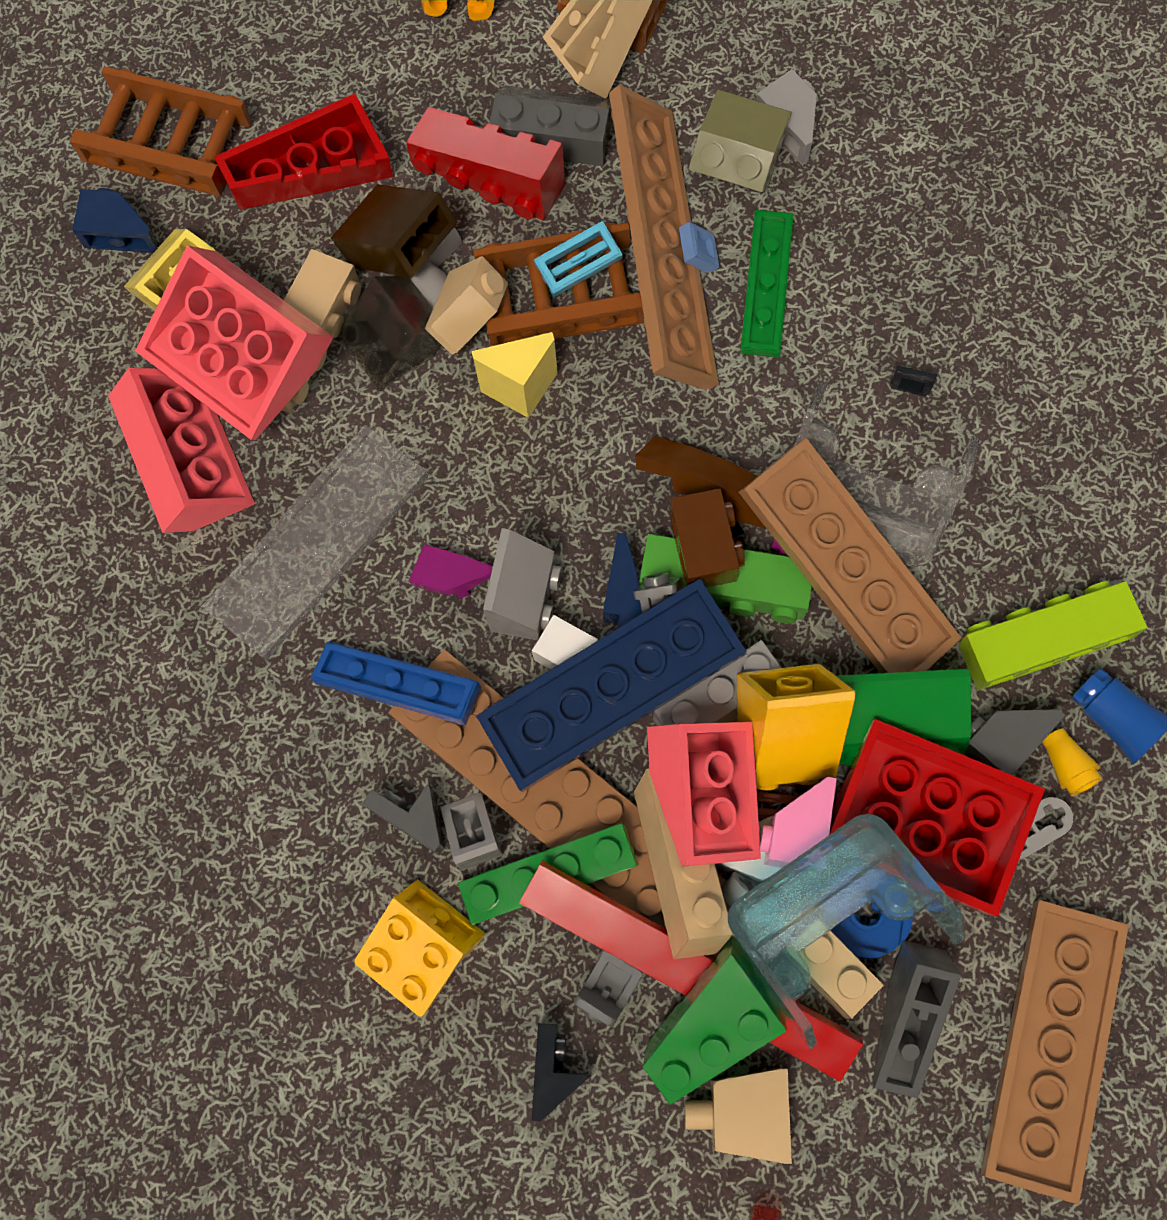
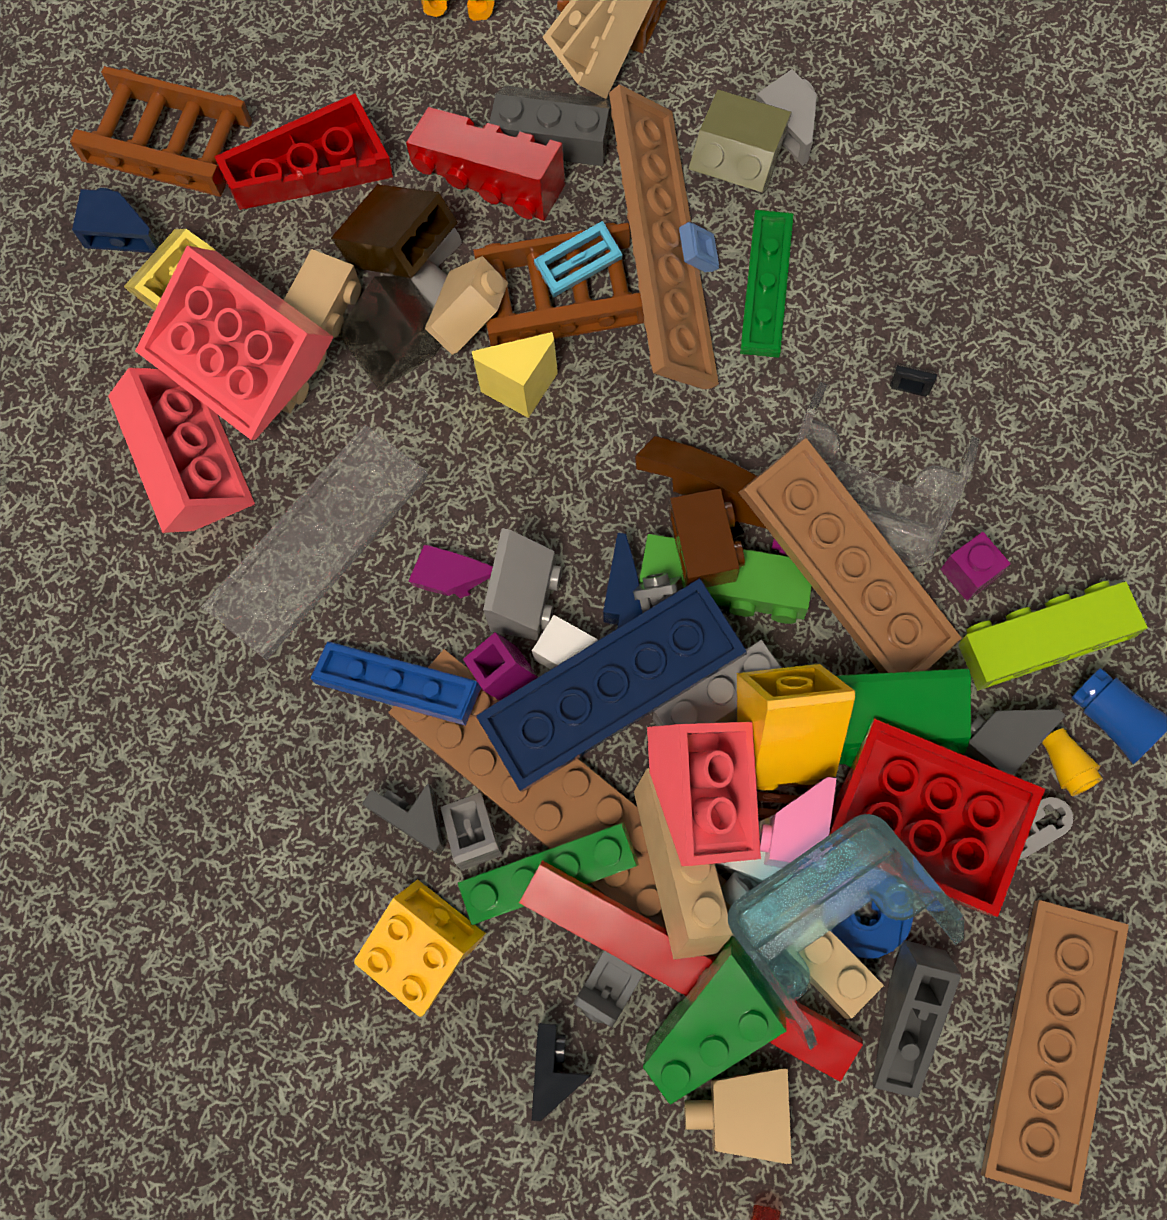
none -> magenta brick [463,632,538,700]
none -> magenta brick [940,532,1011,602]

